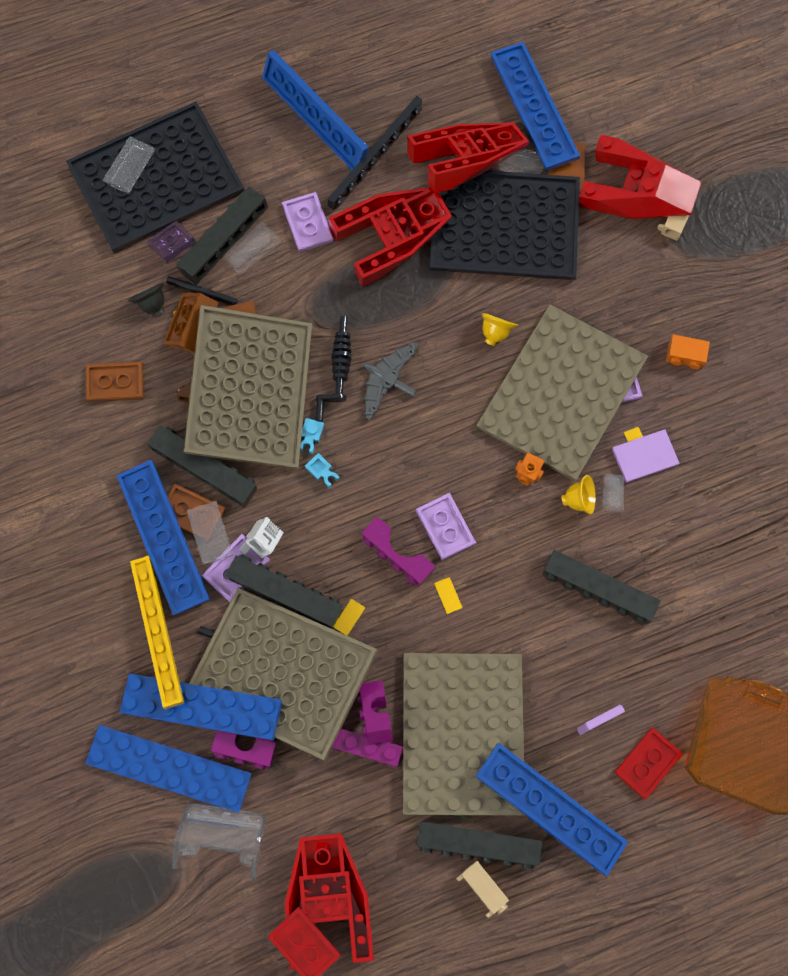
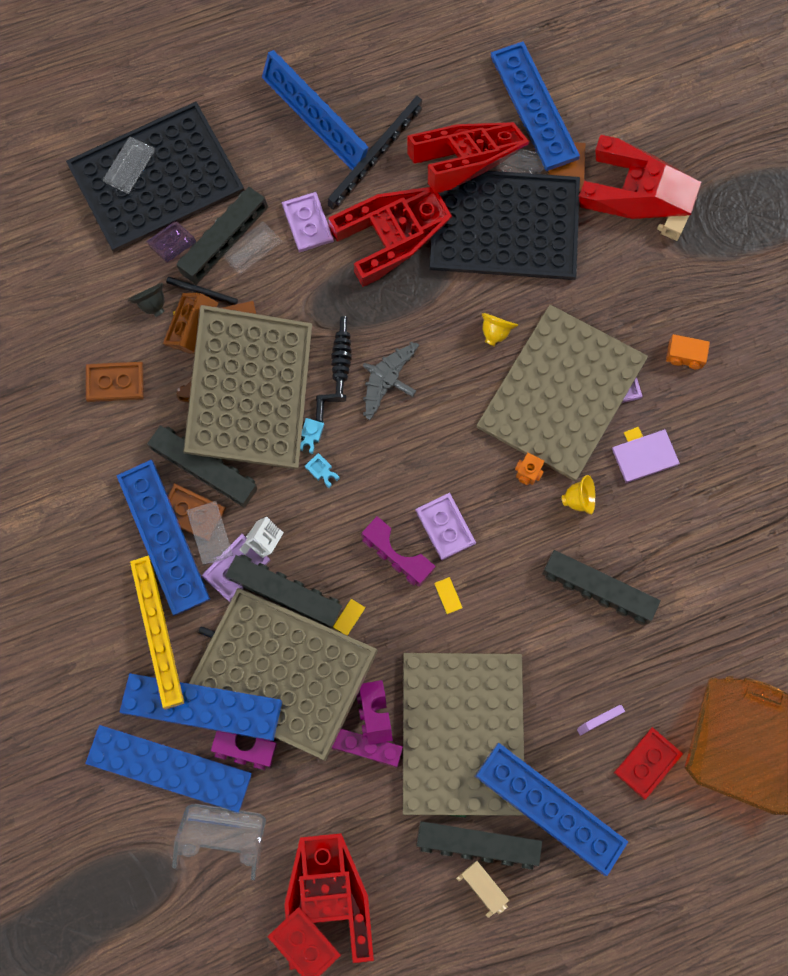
clear plate [603,474,624,514] -> none

